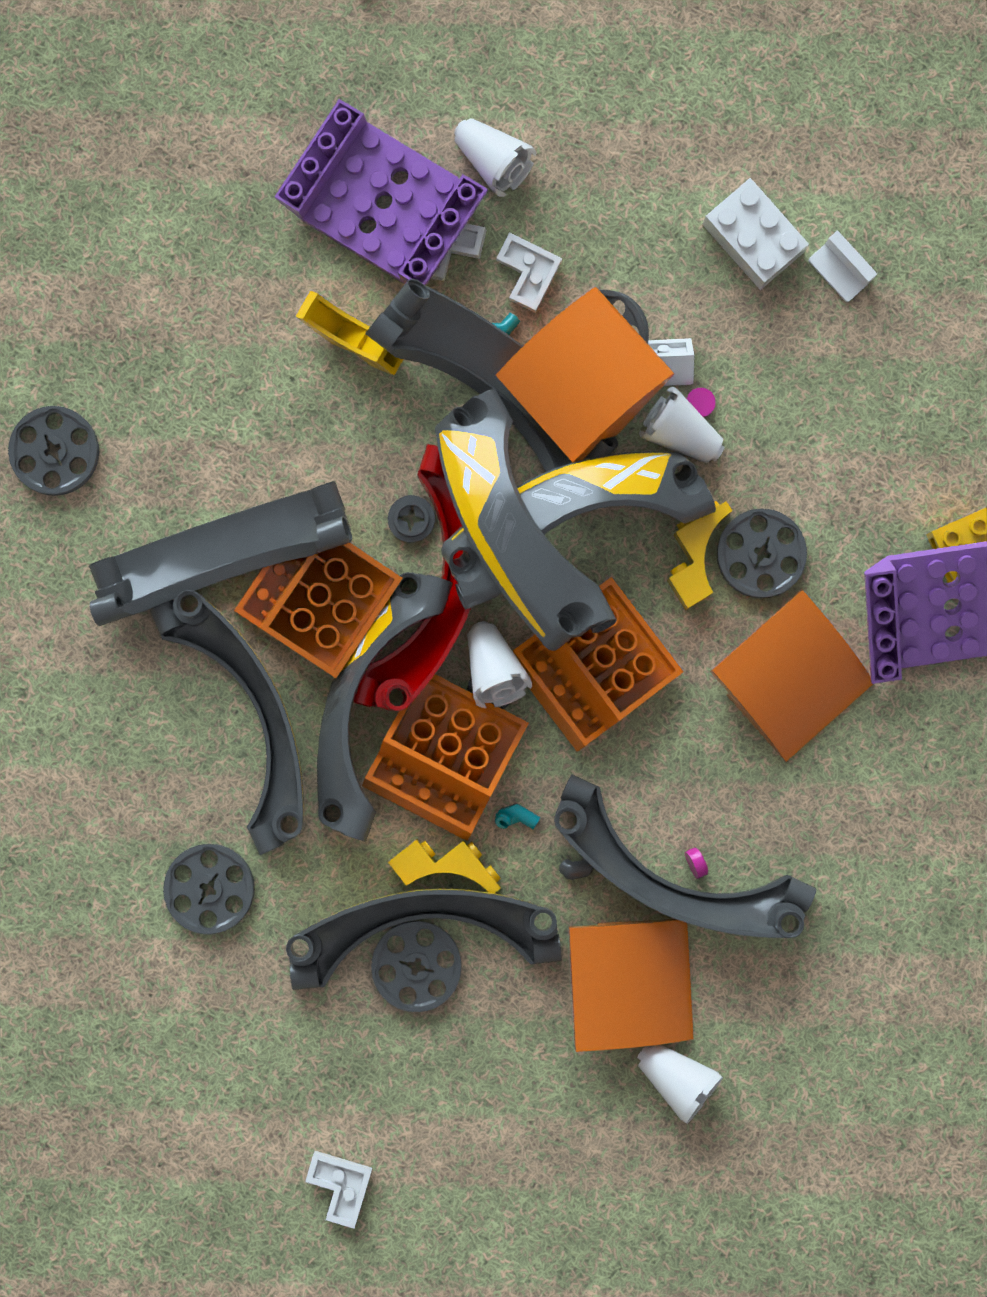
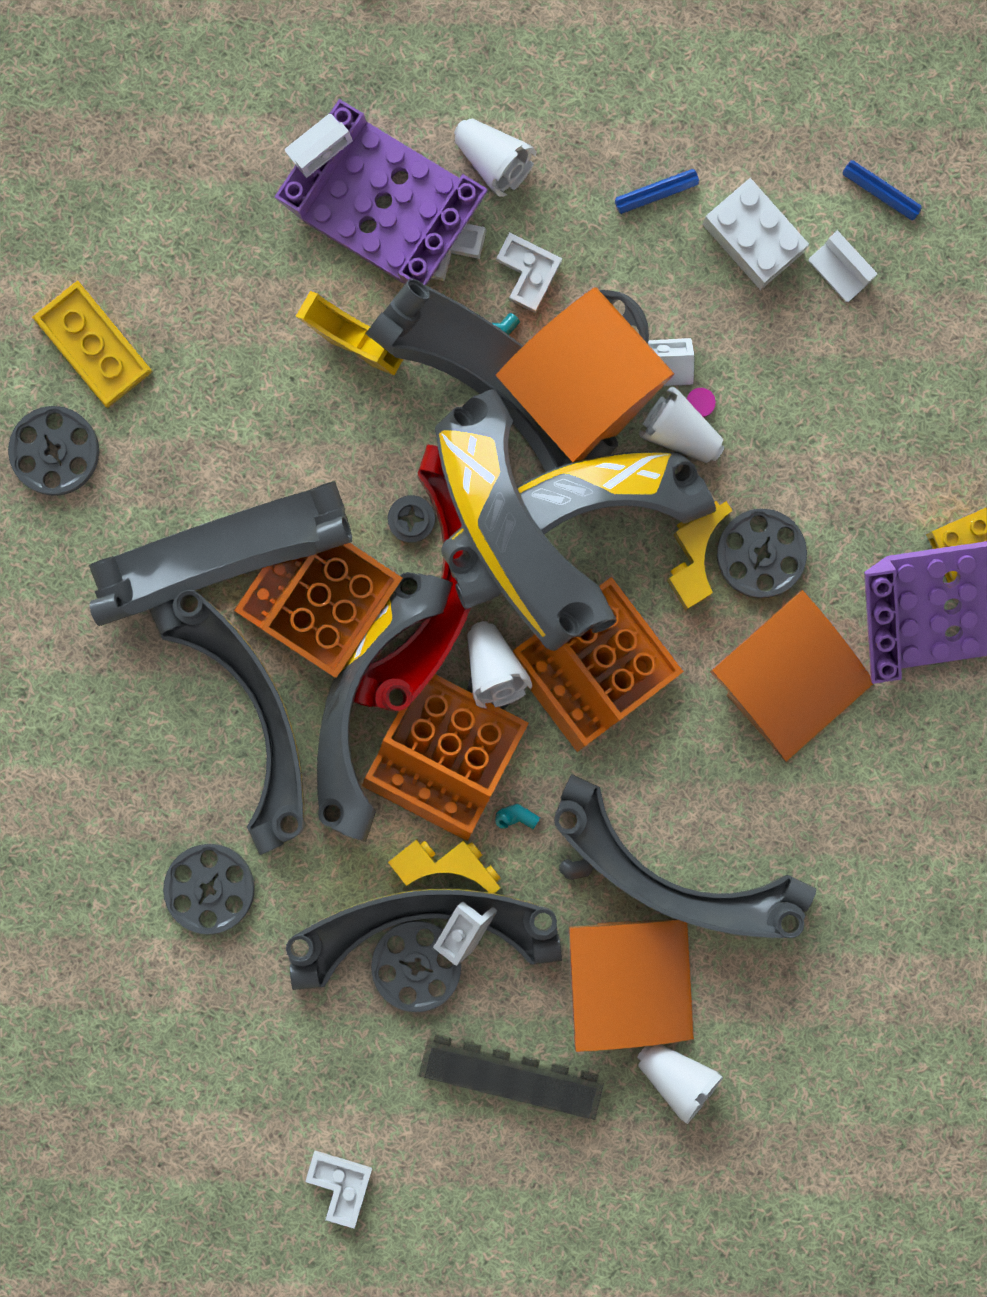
dark pink tile [685,847,708,879] -> none
none -> yellow tile [32,280,153,409]
none -> white panel [285,114,353,178]
none -> clear smoke brick [419,1034,604,1120]
none -> white panel [433,902,497,966]
none -> blue axle [615,169,699,214]
none -> blue axle [843,160,922,220]

